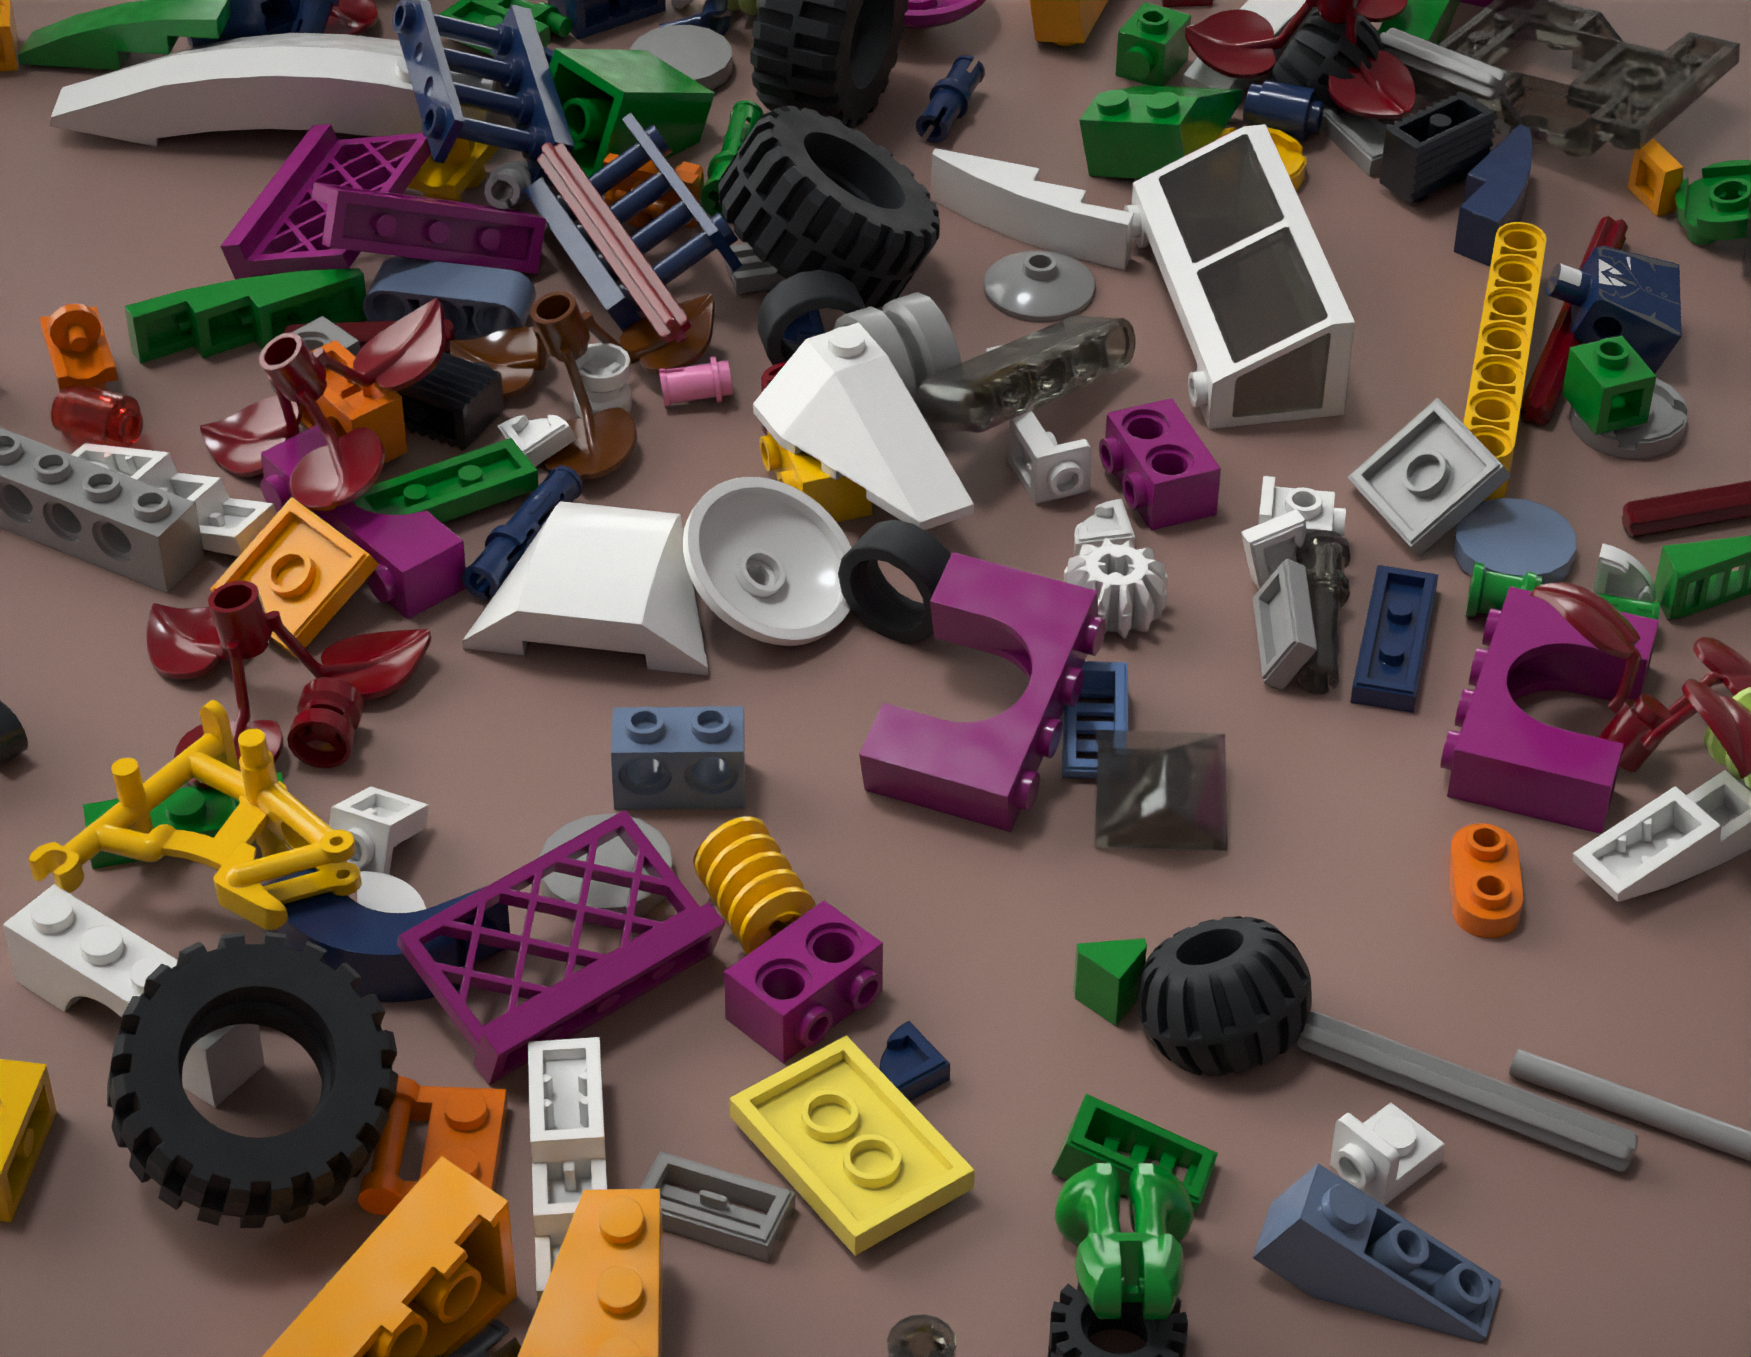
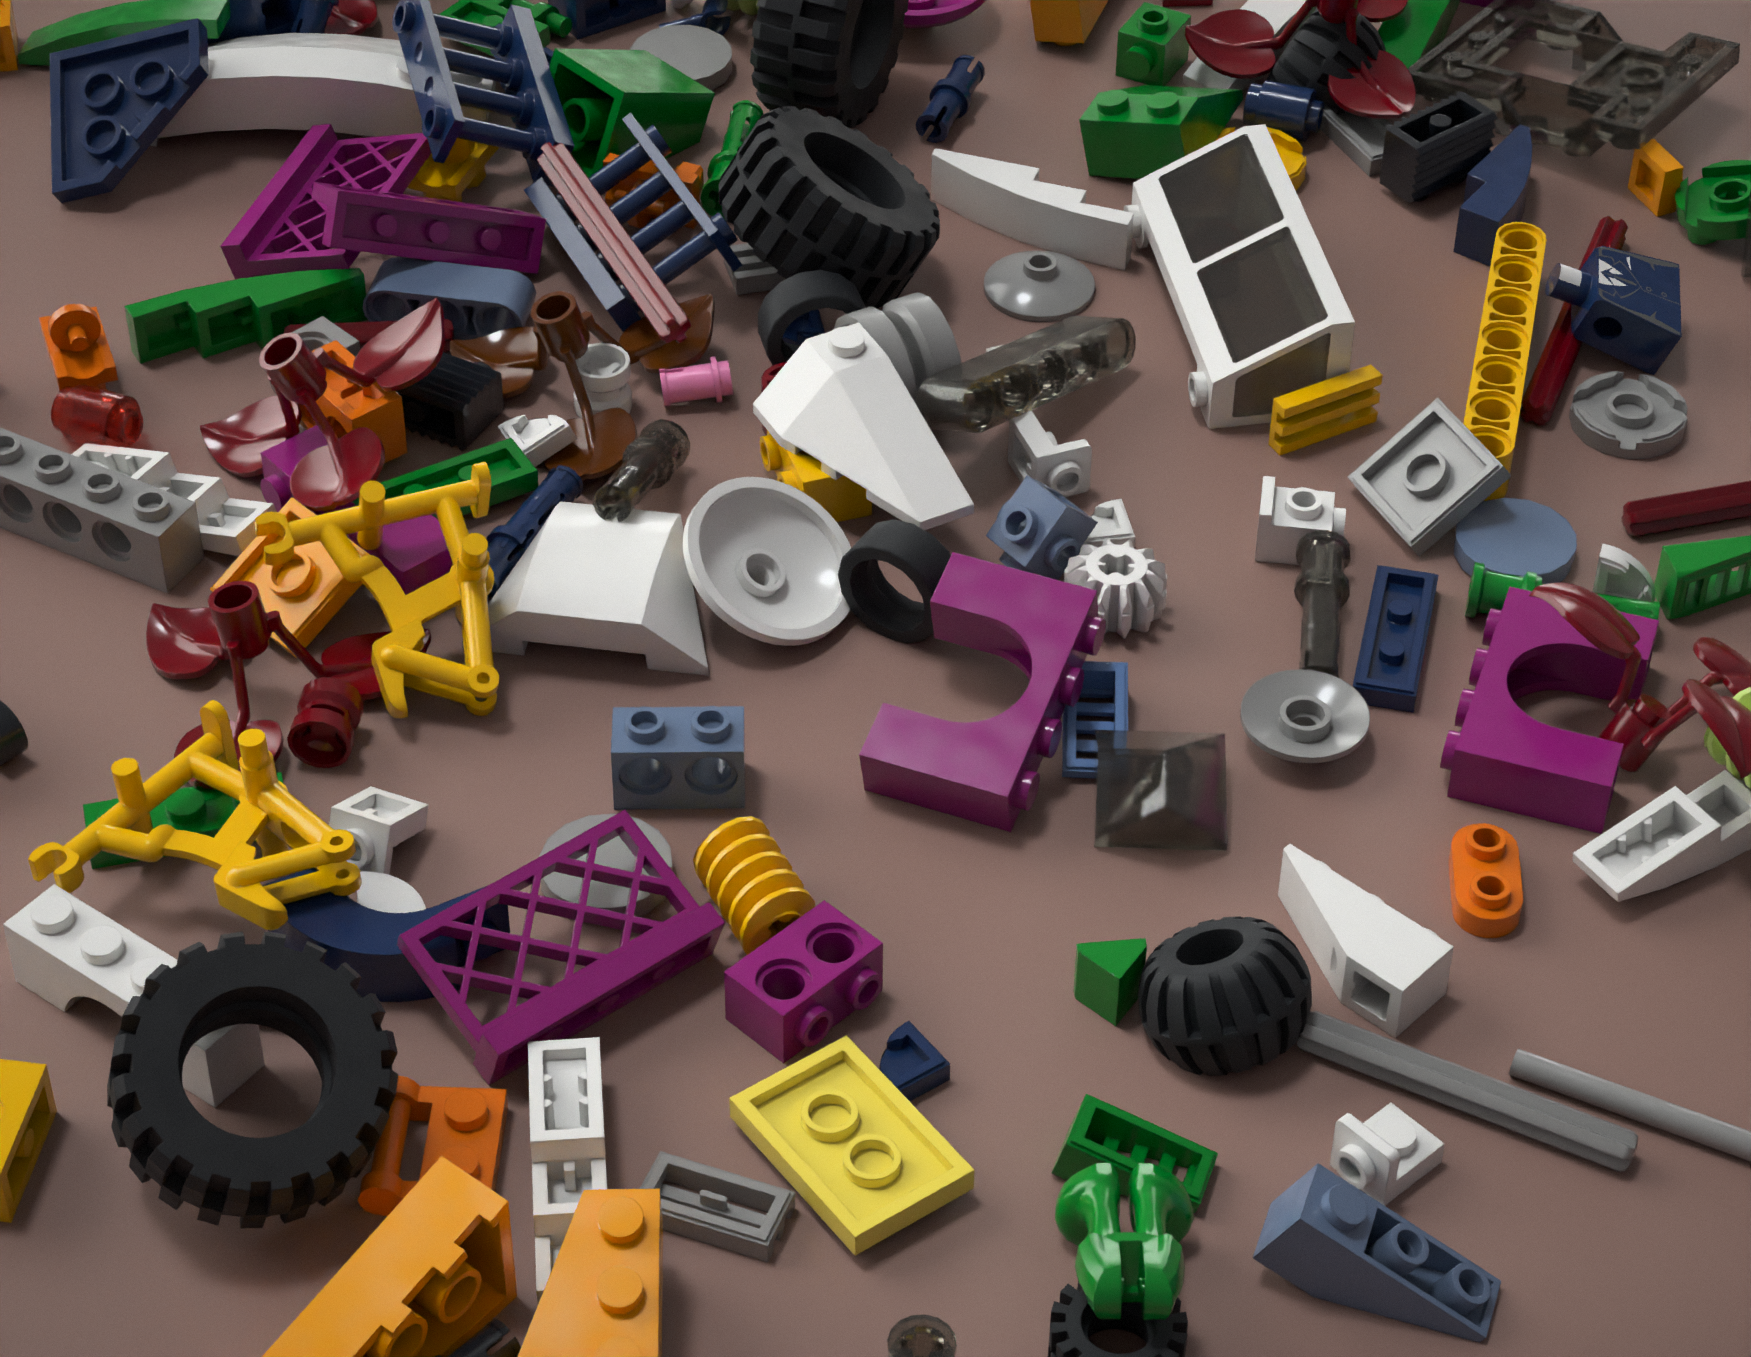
light grey pin [484,160,533,209] -> none
magenta brick [1099,398,1221,531] -> none
white tile [1241,509,1306,590] -> none
light grey tile [1253,558,1317,690] -> none
light grey axle [1380,28,1508,101] -> none
green brick [1562,336,1657,435] -> none
none -> dark blue plate [49,18,209,203]
none -> yellow piece [255,462,500,718]
none -> clear smoke pin [593,419,690,522]
none -> sand blue brick [986,475,1098,580]
none -> light grey dish [1240,669,1370,763]
none -> yellow tile [1268,364,1383,456]
none -> white slope [1278,844,1454,1038]

